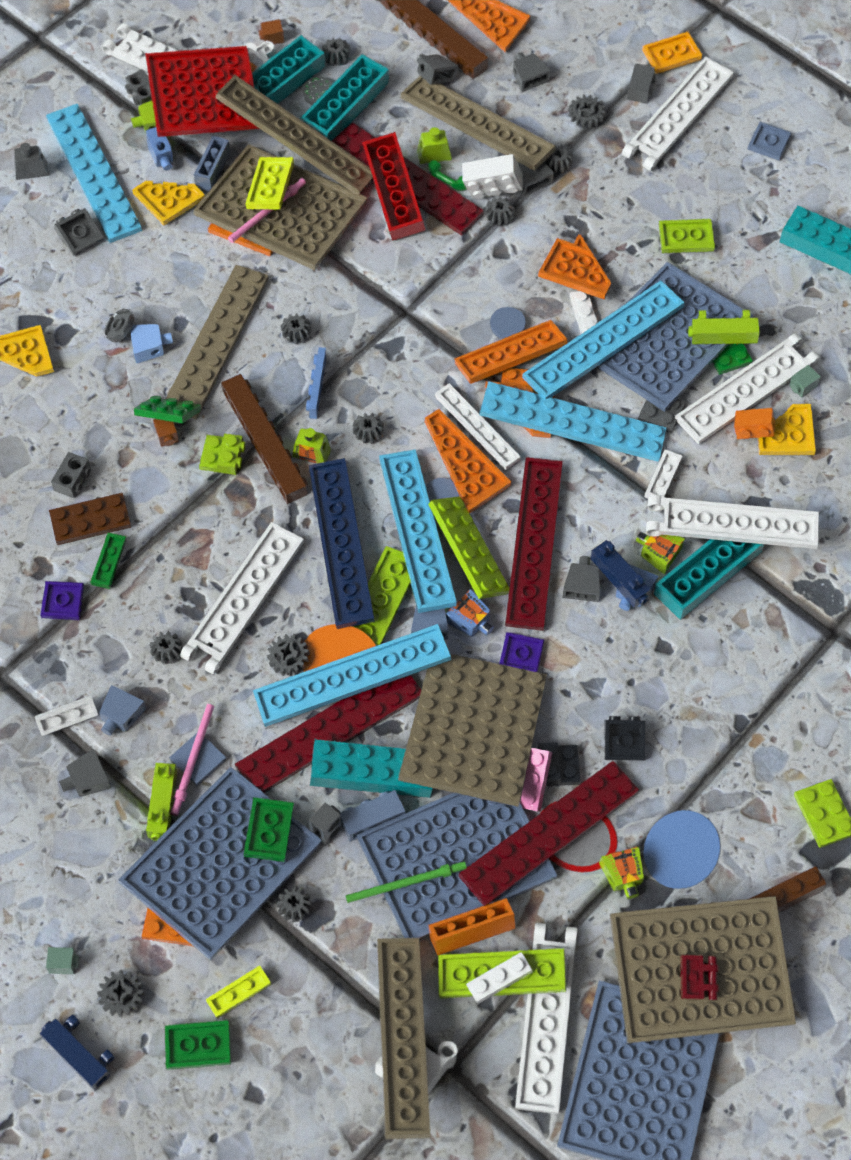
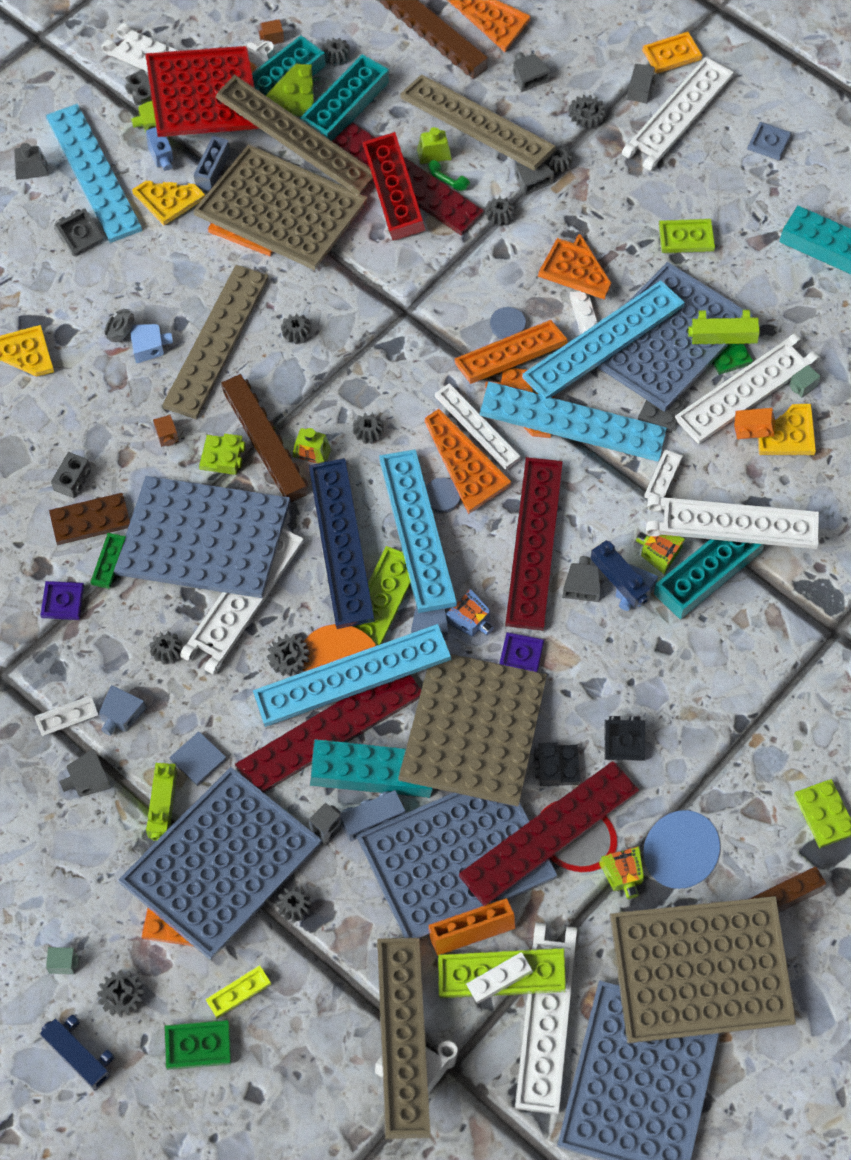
green plate [134,396,201,423] -> none
bright pink bar [170,704,214,816] -> none
bright pink bar [228,178,306,243] -> none
green plate [244,797,294,862] -> none
neon yellow plate [245,157,294,210] -> none
medium blue plate [306,347,327,419] -> none
bright green bar [345,861,467,903] -> none
dark grey torso [417,54,458,85] -> none
lime plate [428,496,510,599] -> none
white brick [462,154,523,199] -> none
bright pink plate [520,748,552,812] -> none
dark red plate [680,955,719,1000] -> none
none -> sand blue plate [114,476,291,598]
none -> lime plate [265,64,314,116]

